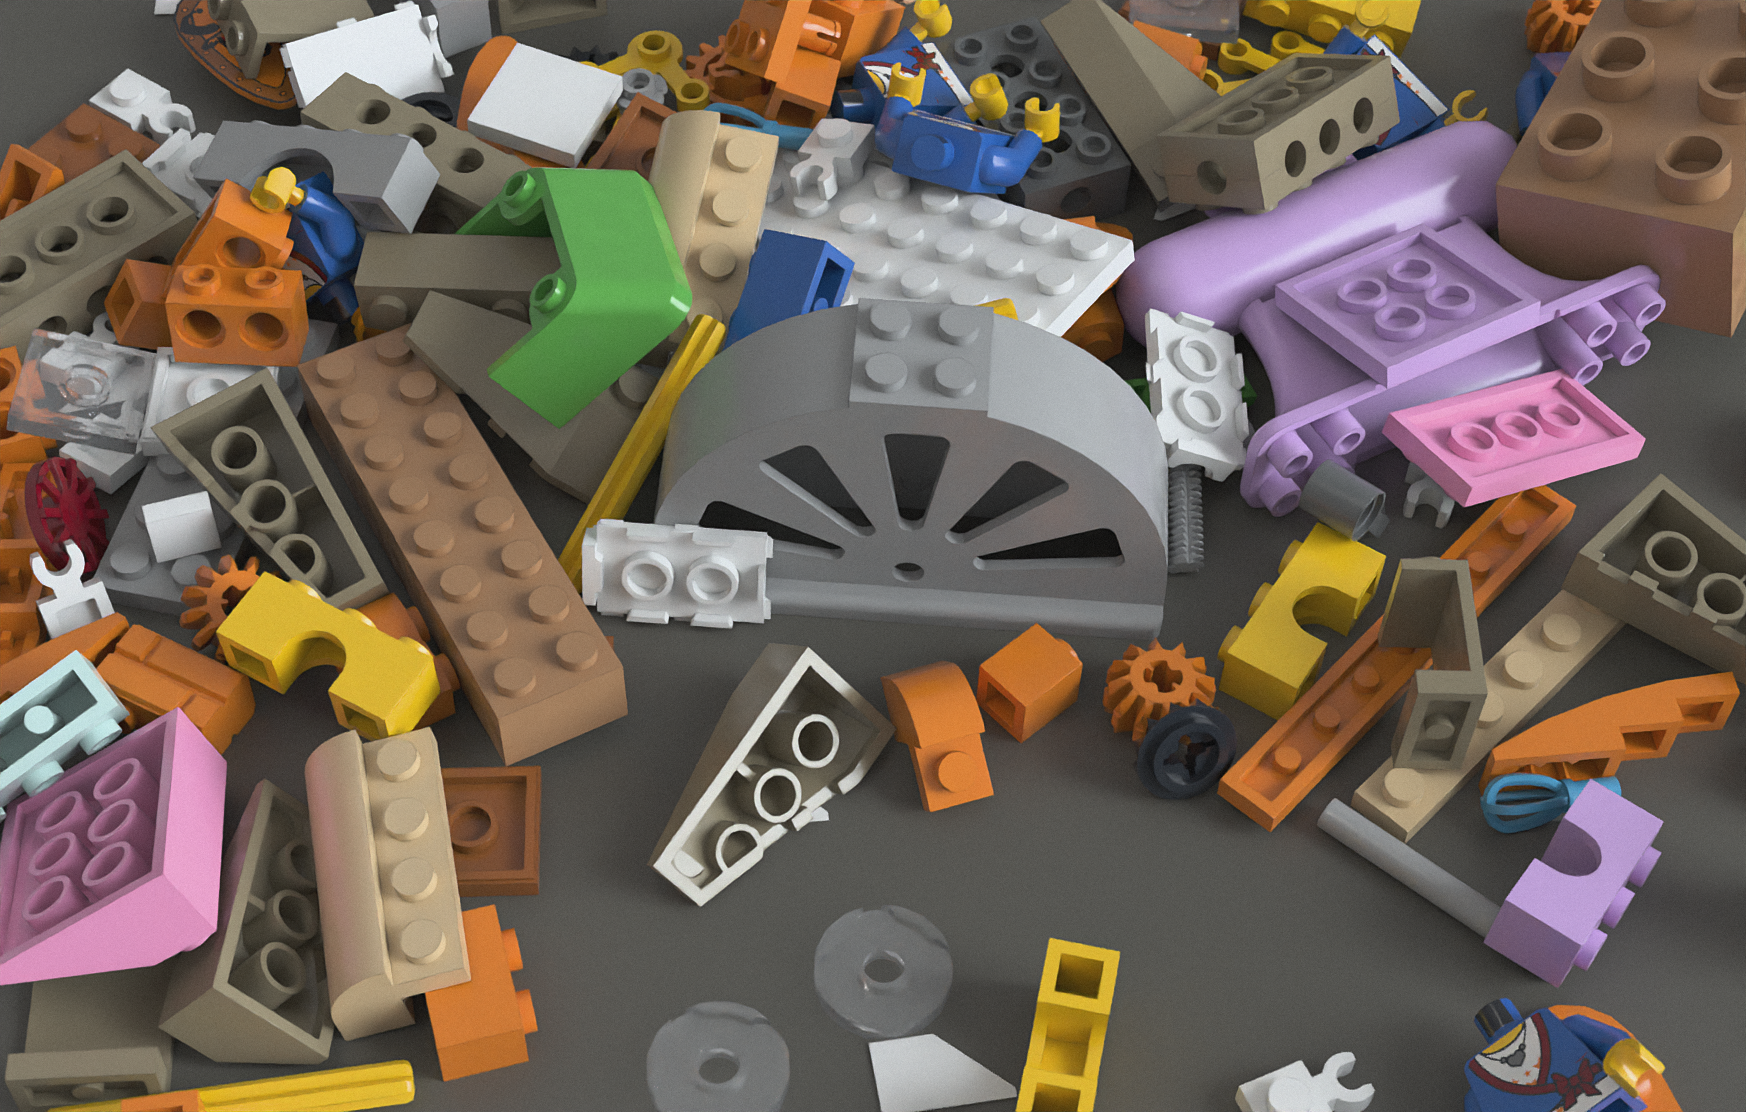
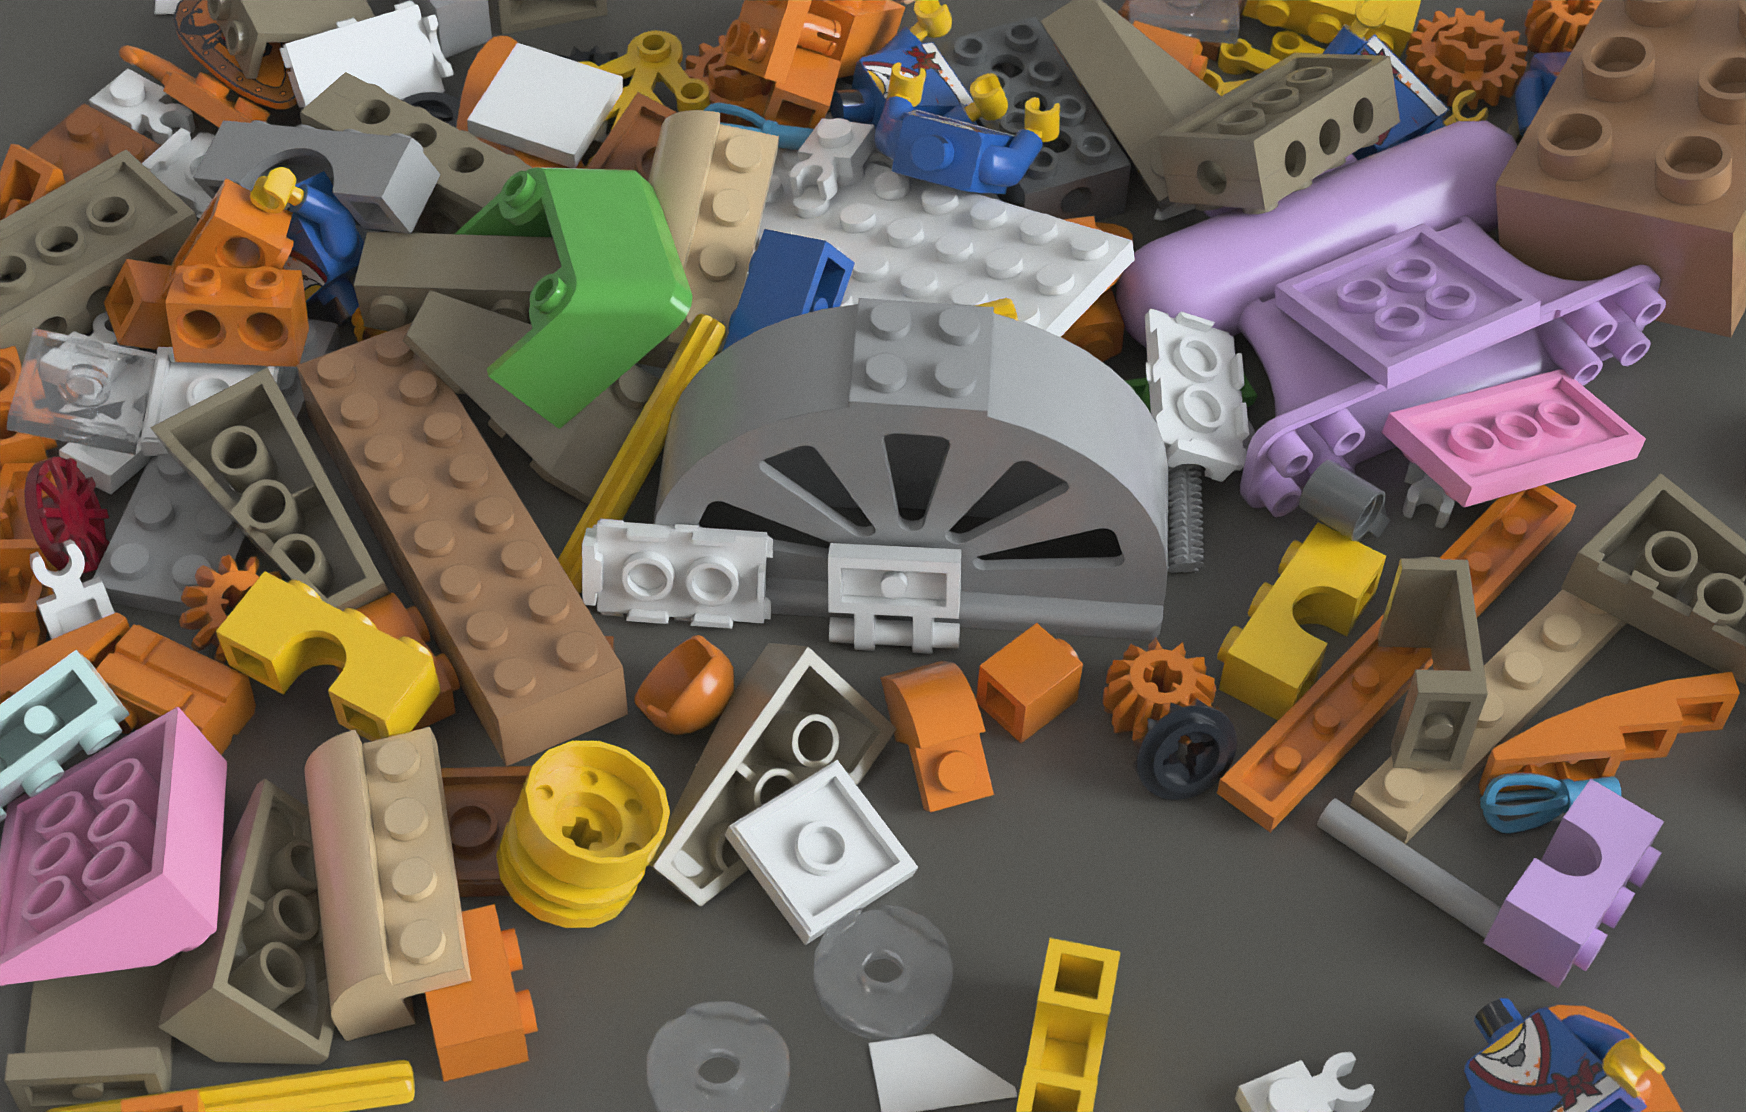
white tile [142,491,222,563] -> none
light grey plate [616,68,668,114] -> none
none -> orange plate [119,45,270,128]
none -> yellow wheel [496,741,670,928]
none -> orange hair [634,635,735,735]
none -> white tile [725,760,918,945]
none -> white plate [828,543,961,654]
none -> orange gear [1405,8,1528,109]

